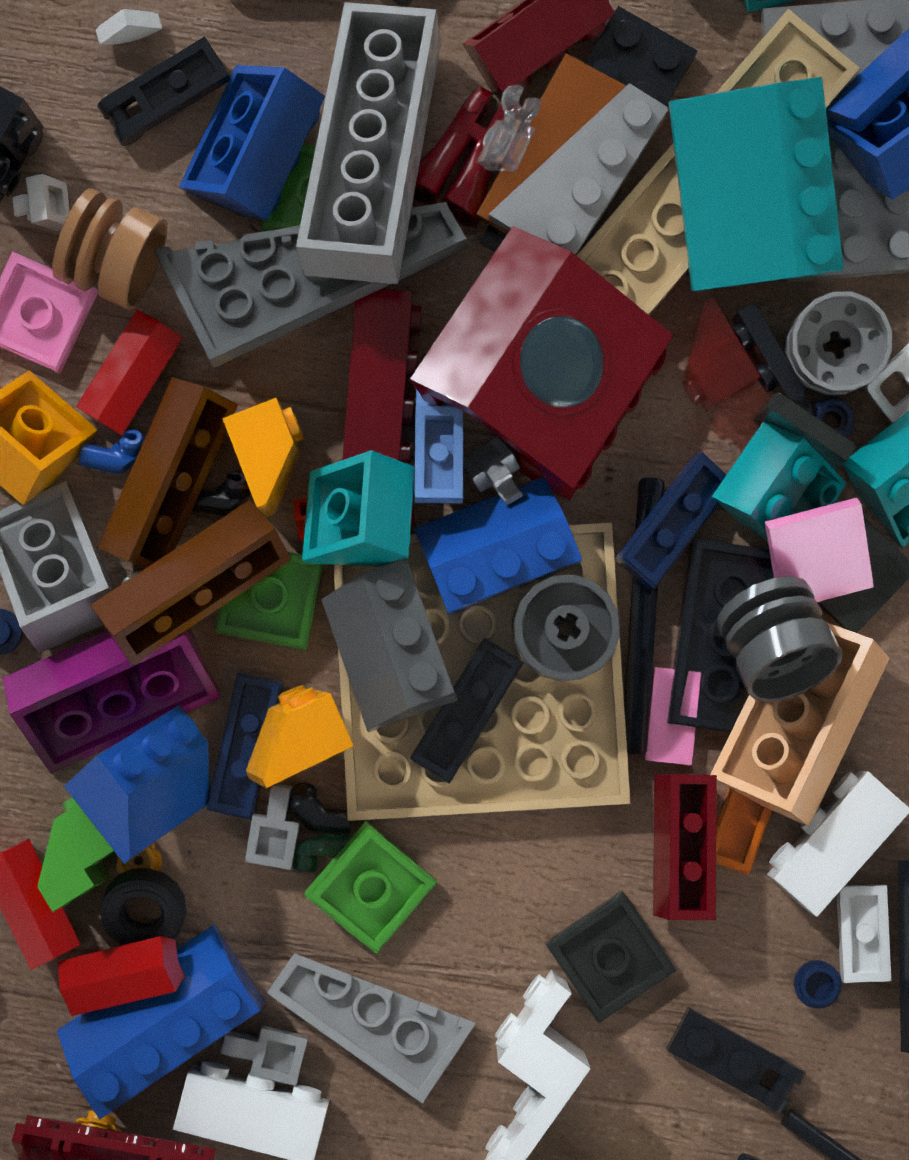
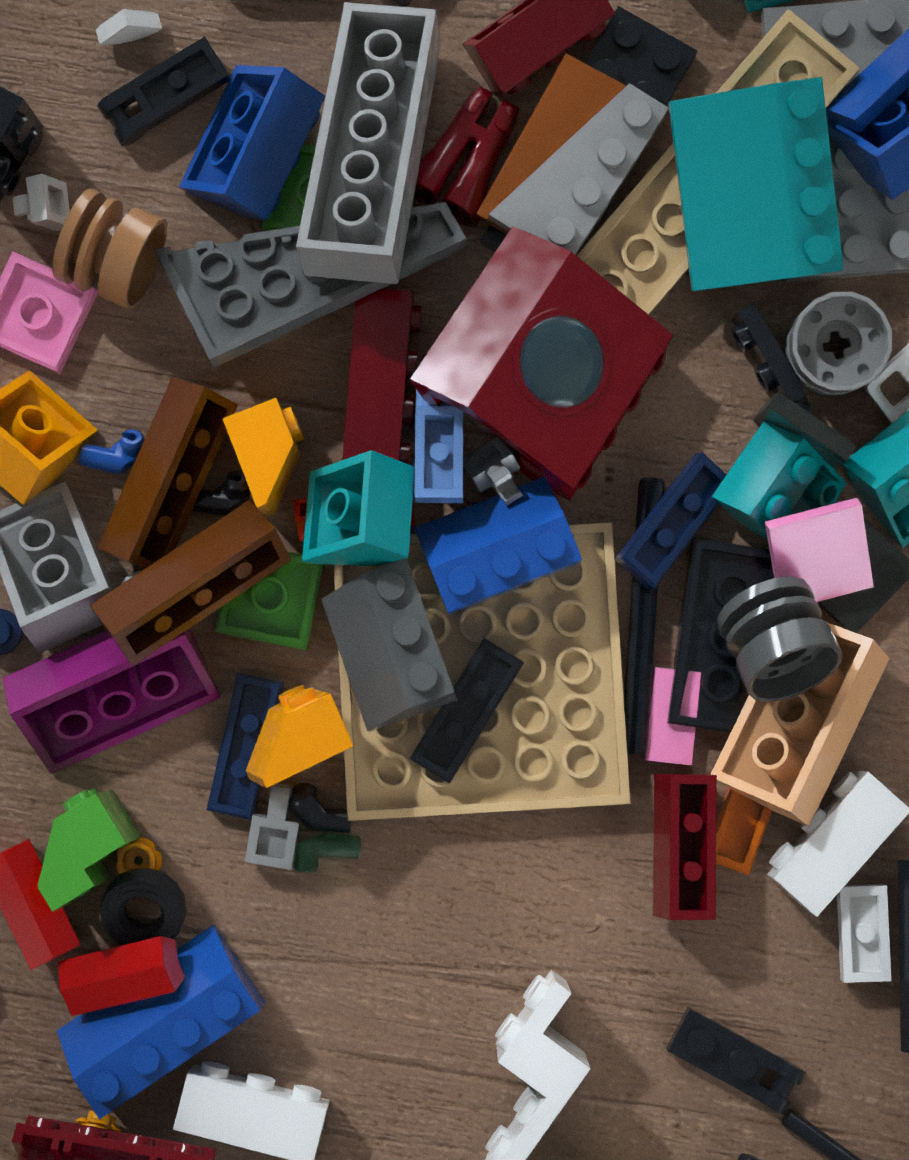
blue slope [64,705,209,864] -> none
red piece [76,309,183,435] -> none
light grey plate [221,1025,308,1086] -> none
light grey wing [267,953,476,1104] -> none
bright green tile [304,821,438,954] -> none
clear plate [477,85,541,171] -> none
dark grey wheel [513,575,620,681] -> none
pearl dark grey tile [545,890,677,1024] -> none
clear red slope [682,297,760,412] -> none
dark blue plate [793,960,842,1008] -> none
dark blue plate [811,397,855,438] -> none

